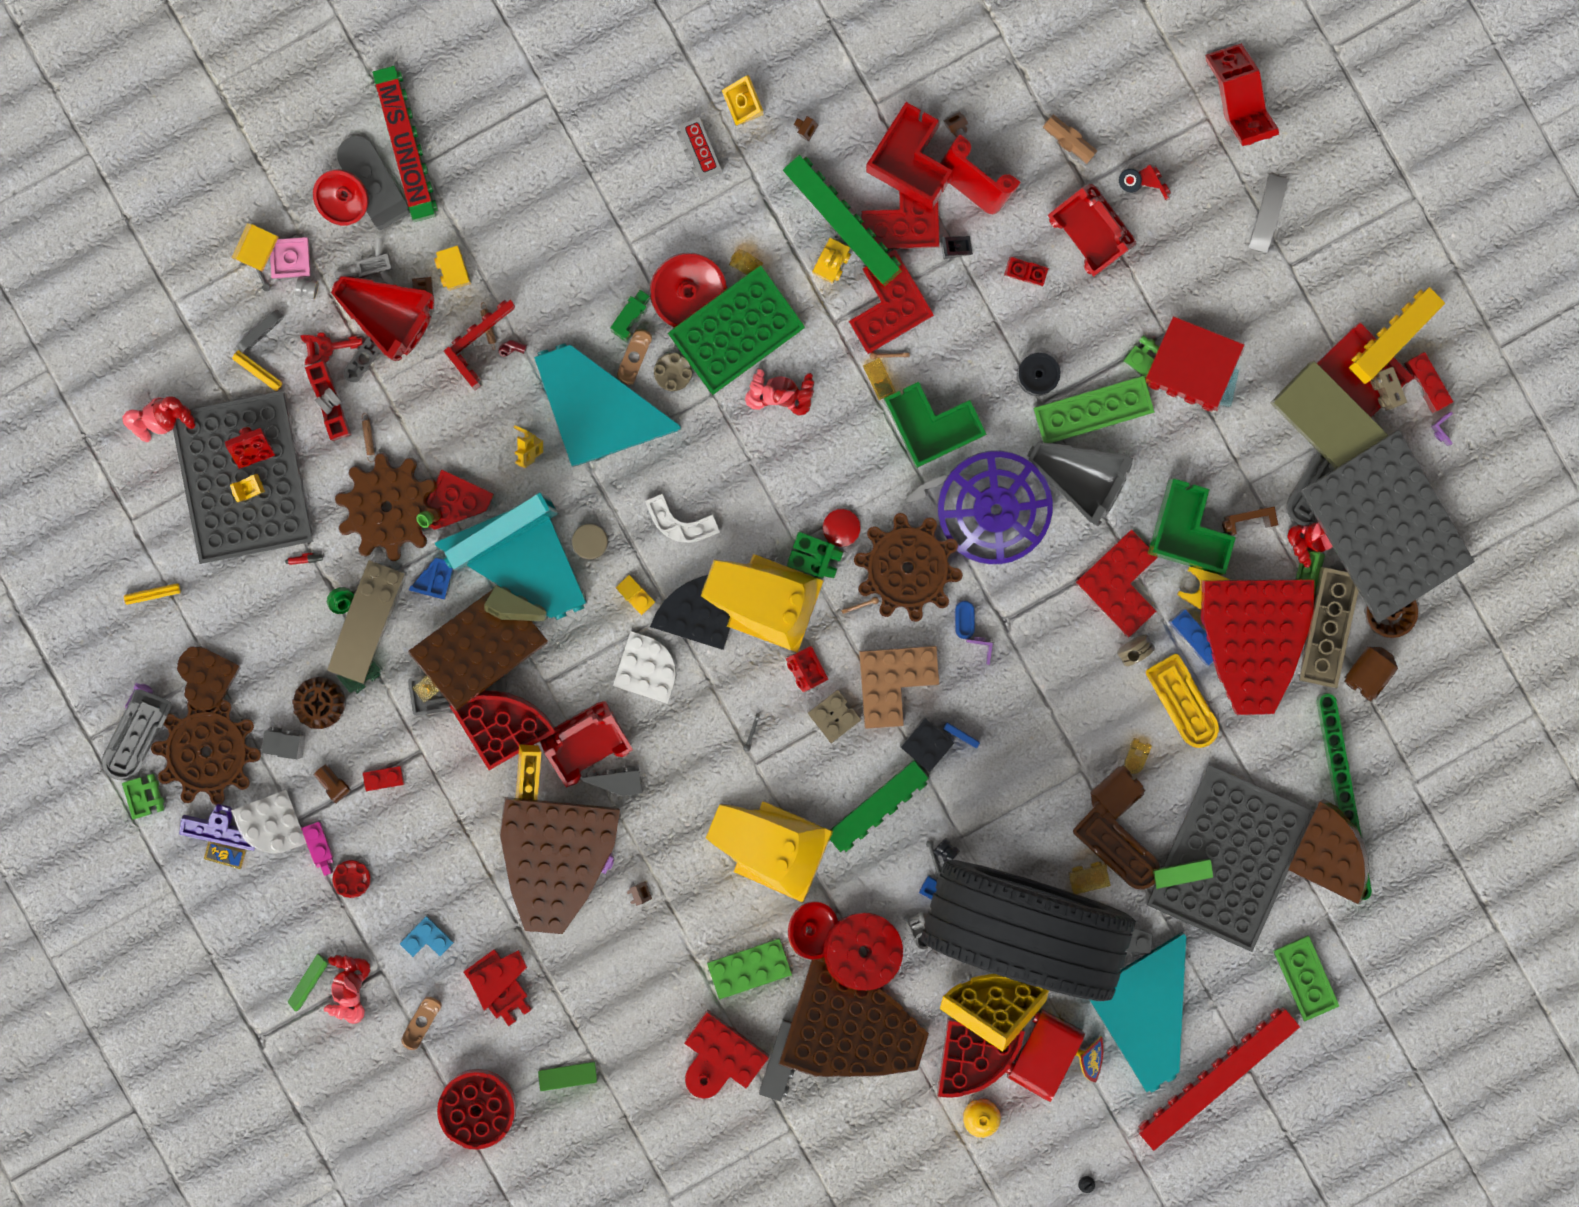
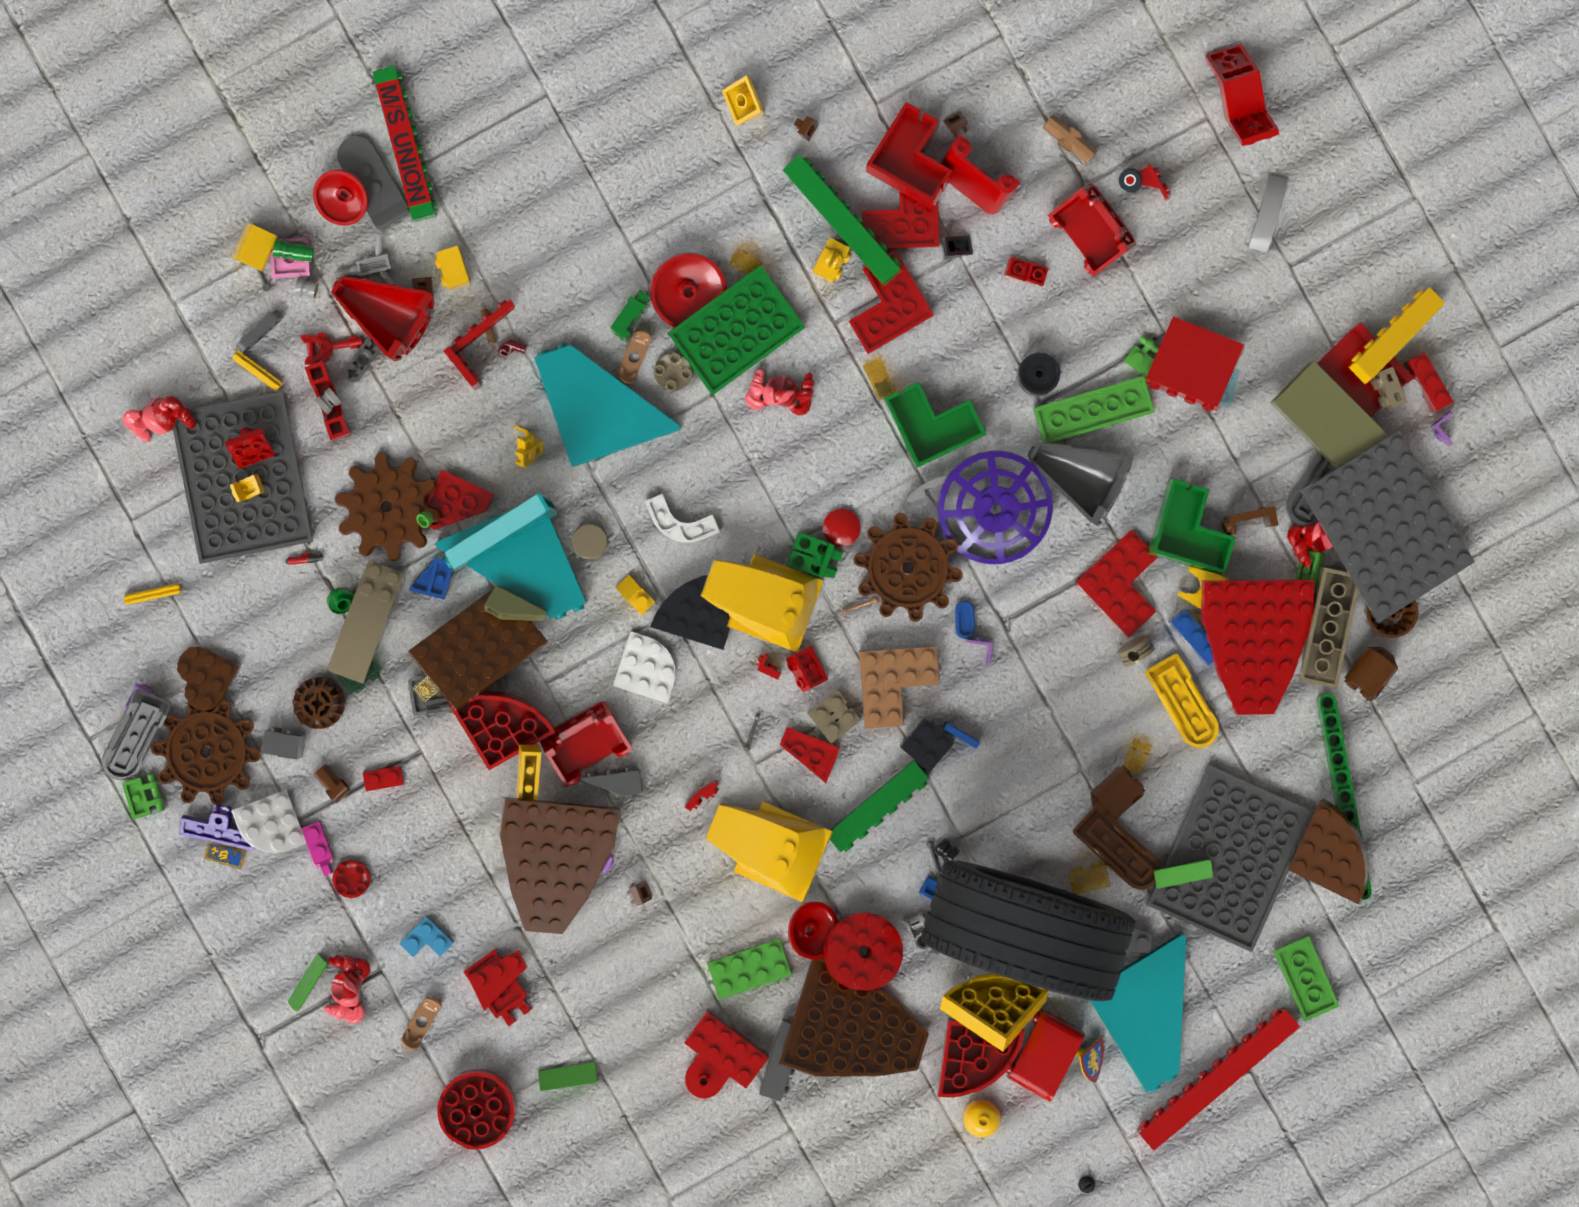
medium nougat piece [362,413,375,462] -> none
brick [677,117,722,181] -> none
medium nougat hinge [870,352,910,360] -> none
none -> green axle [273,238,314,262]
none -> red slope [685,781,720,811]
none -> red bracket [756,653,781,680]
none -> red wing [780,727,840,783]

